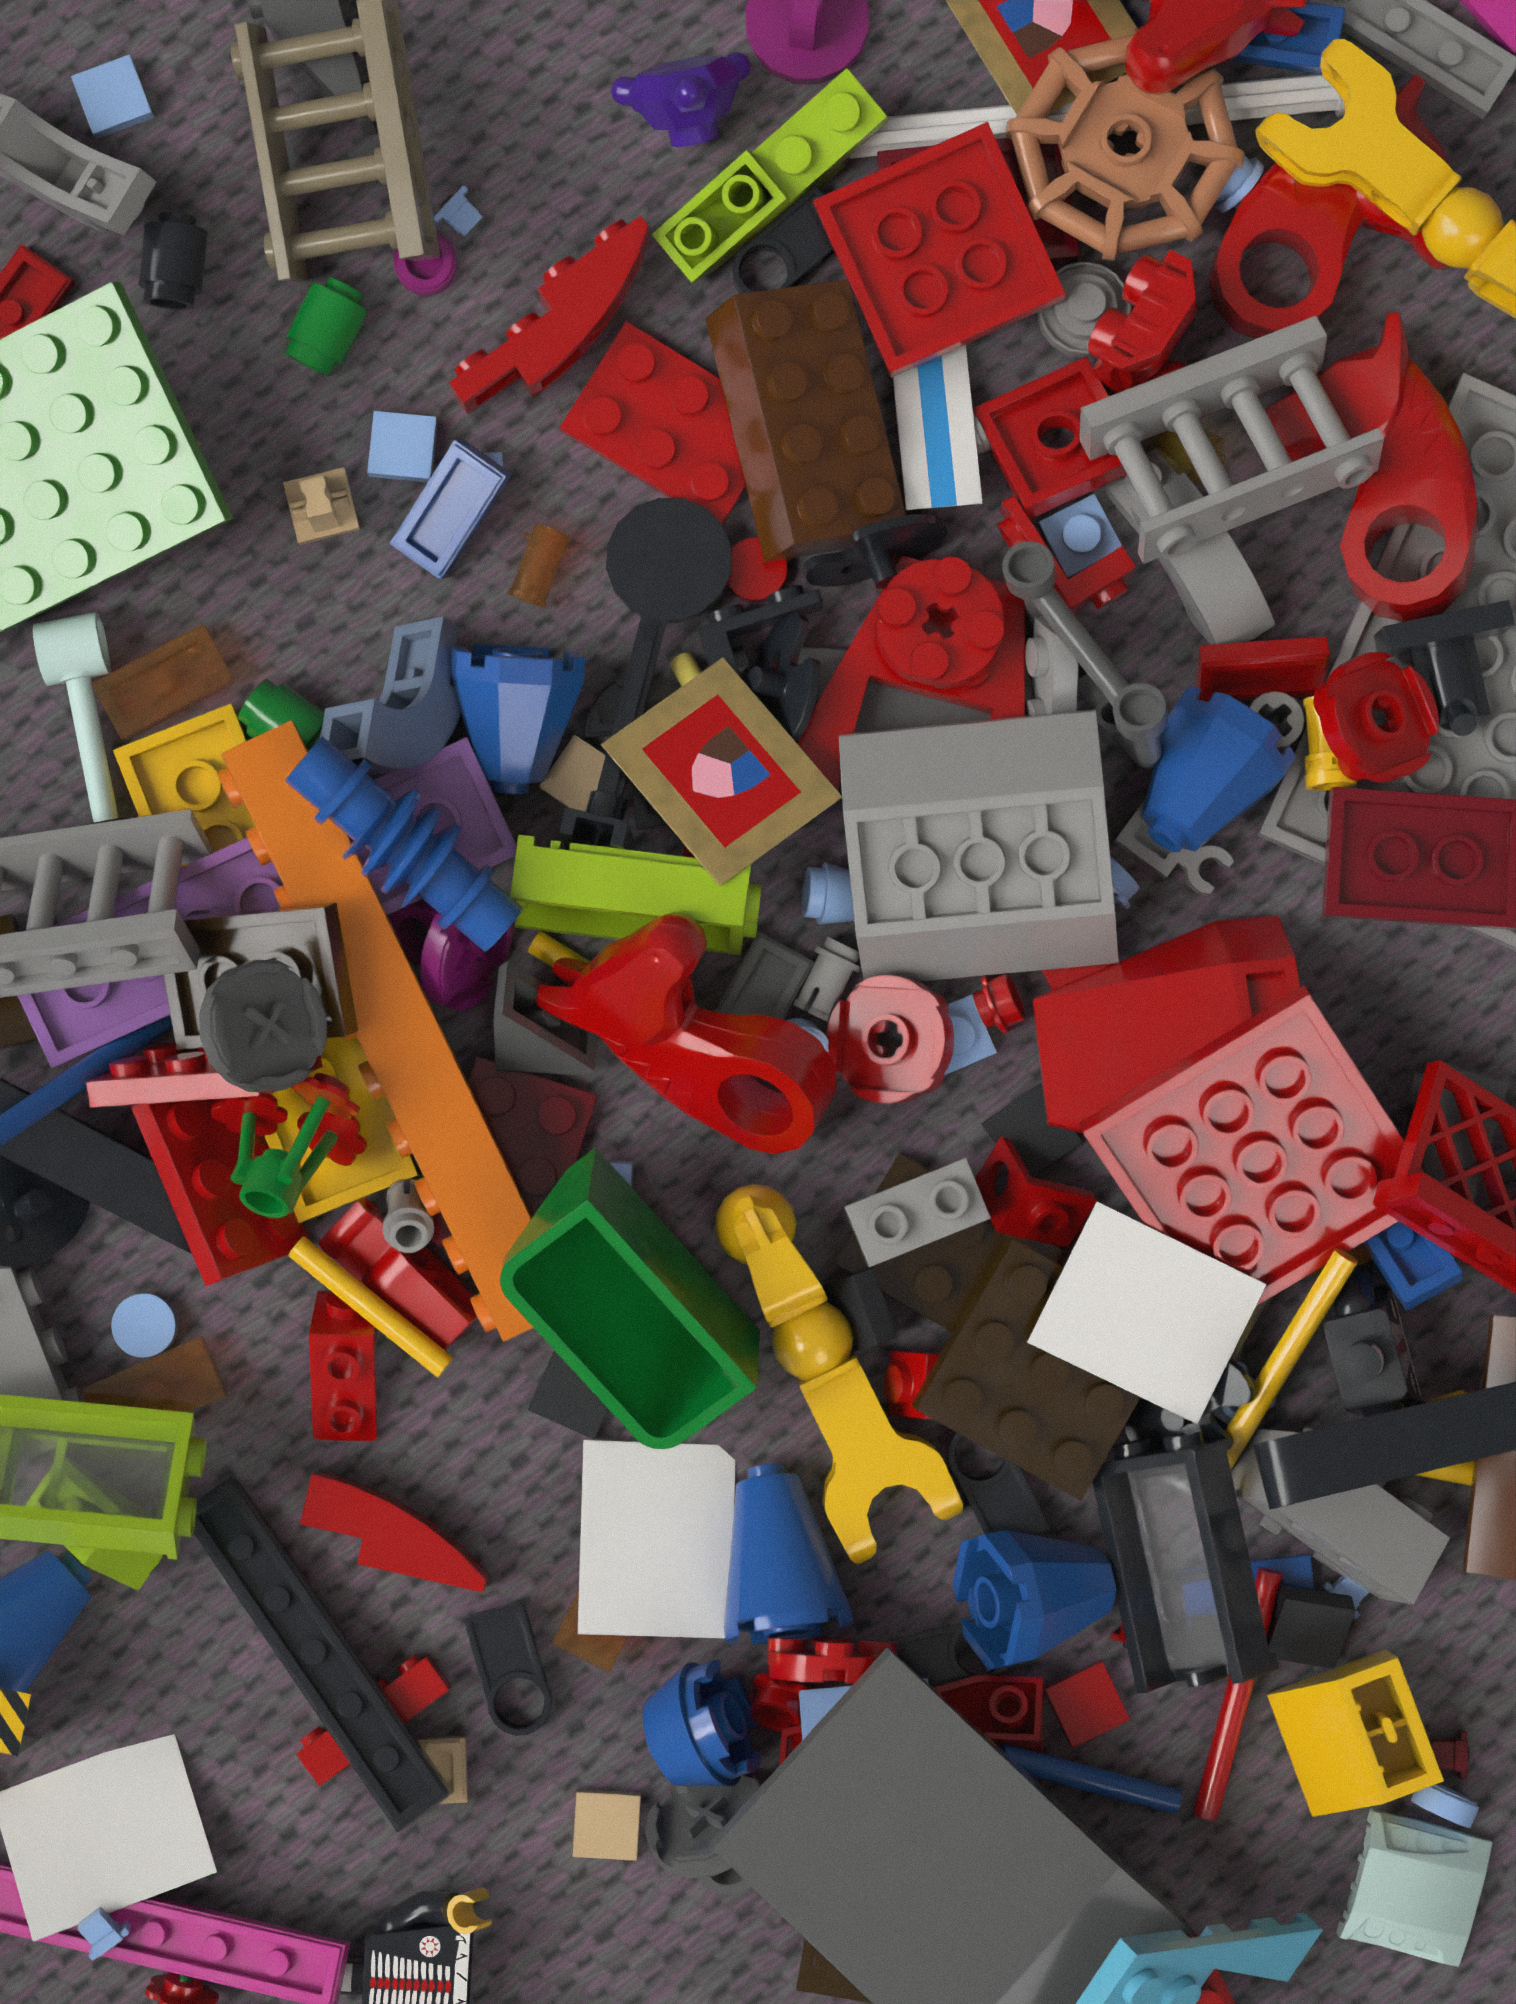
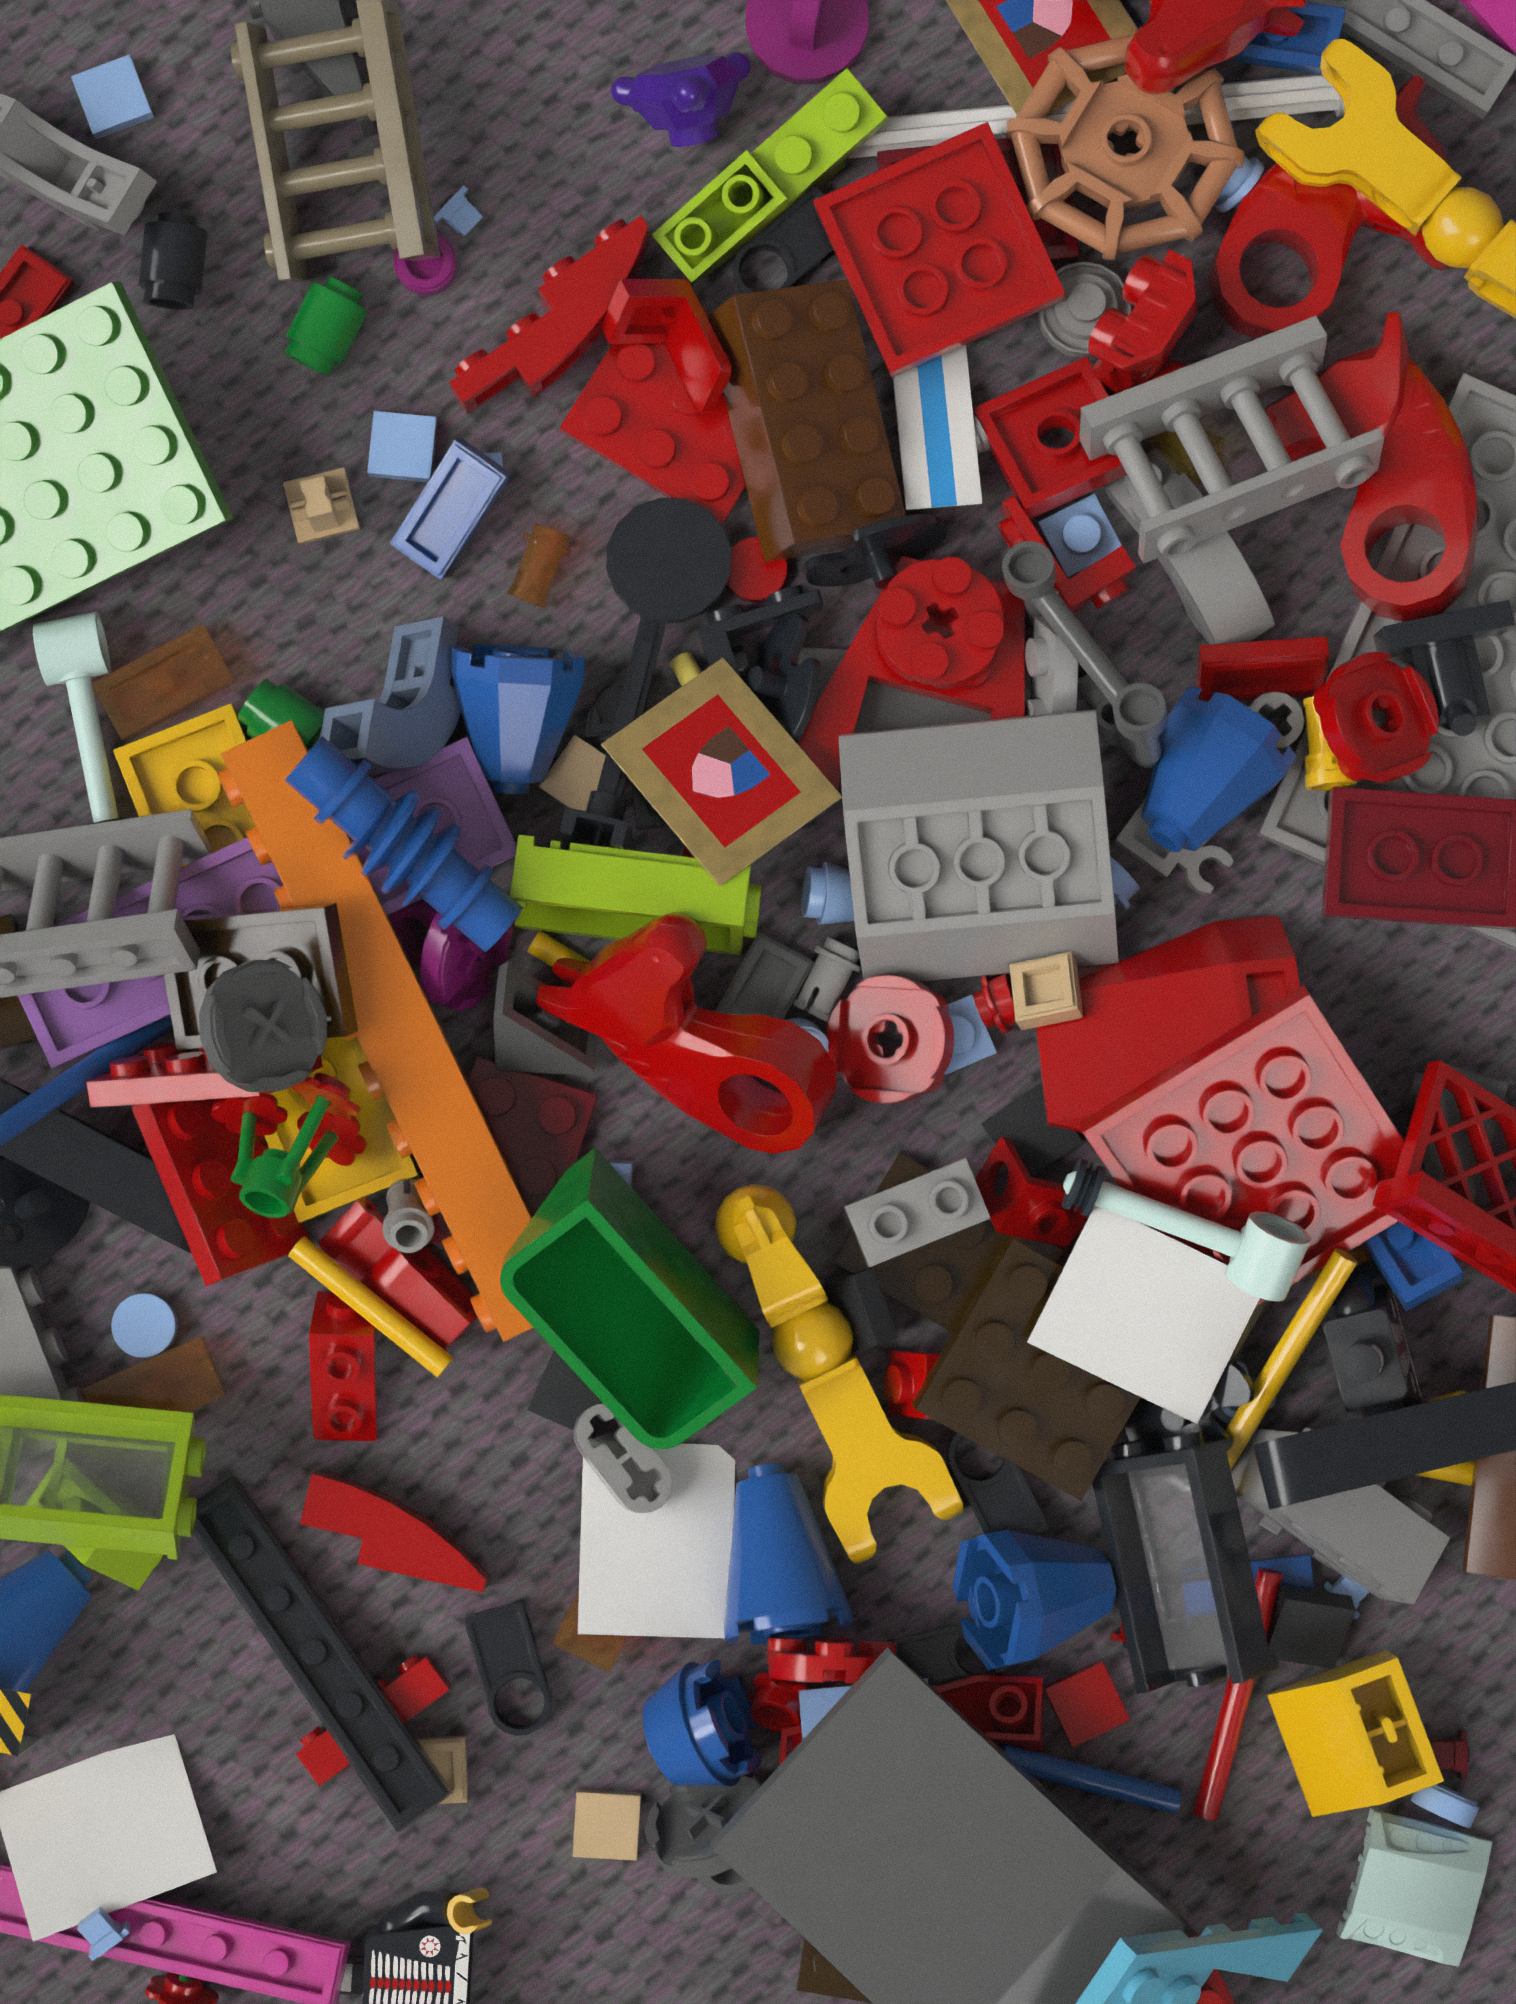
none -> light grey beam [573,1404,673,1513]
none -> red bracket [600,279,731,413]
none -> tan tile [1009,951,1084,1031]
none -> light aqua piece [1062,1158,1311,1301]

